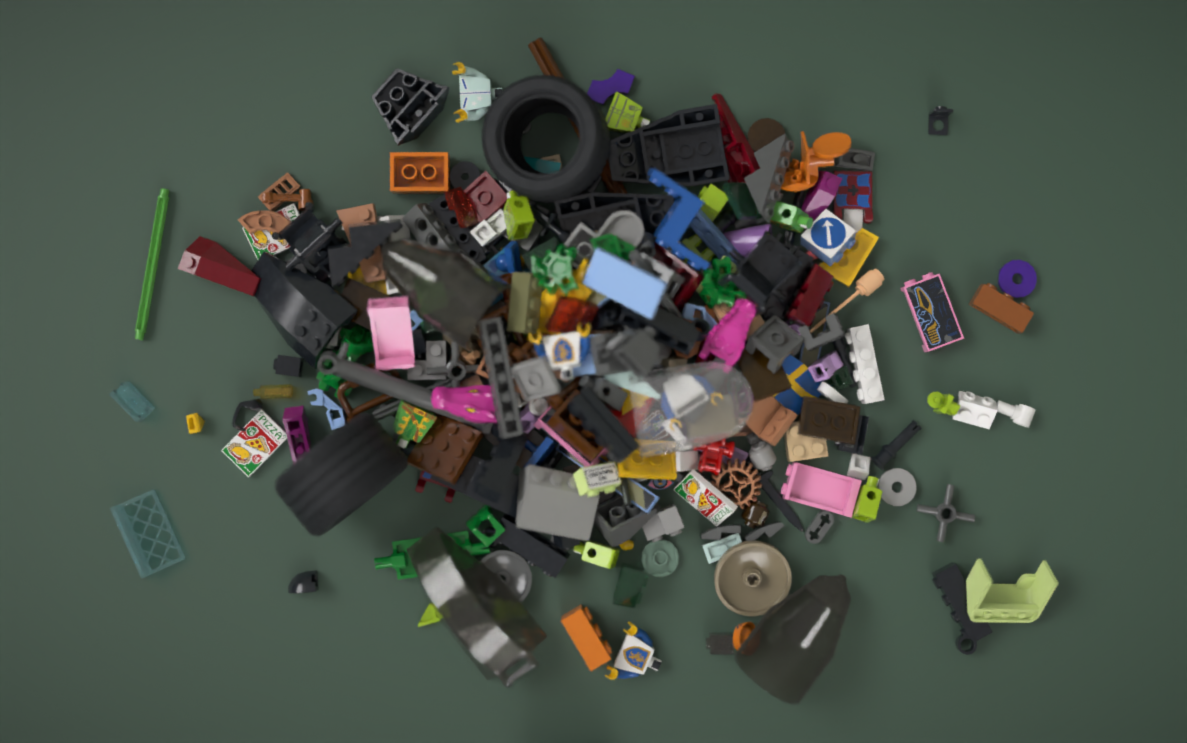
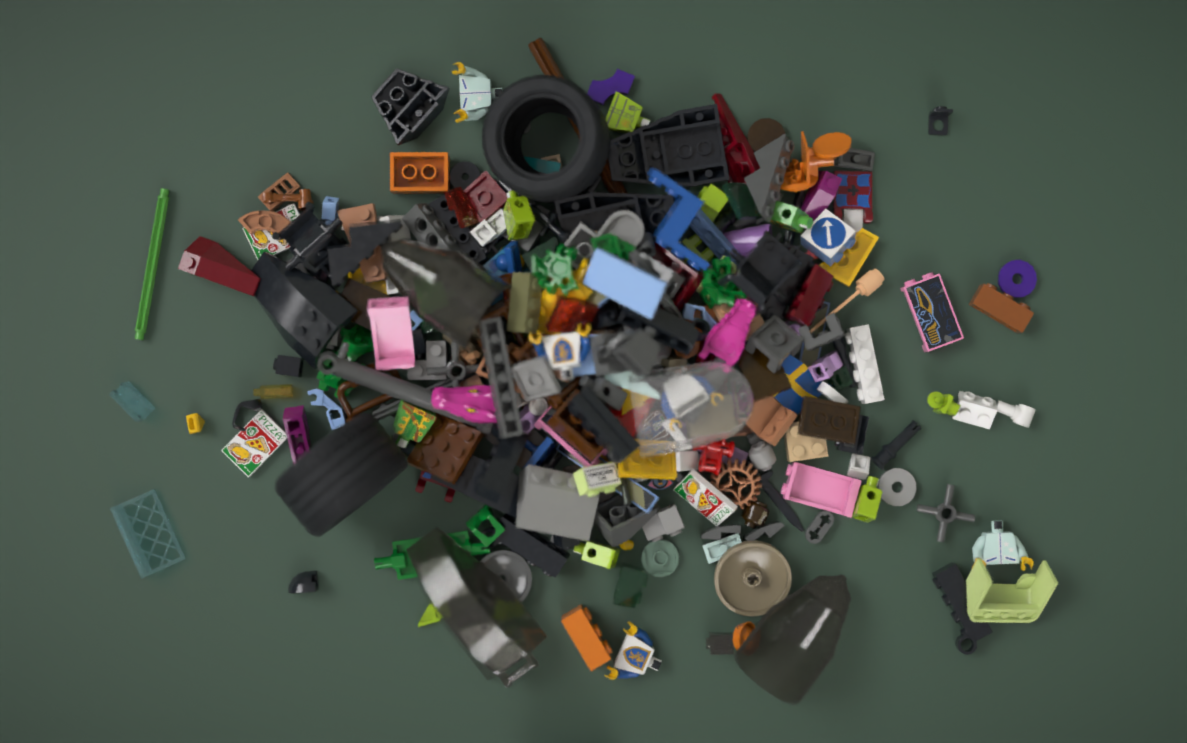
none -> light blue piece [322,196,339,225]
none -> light aqua torso [972,520,1034,571]

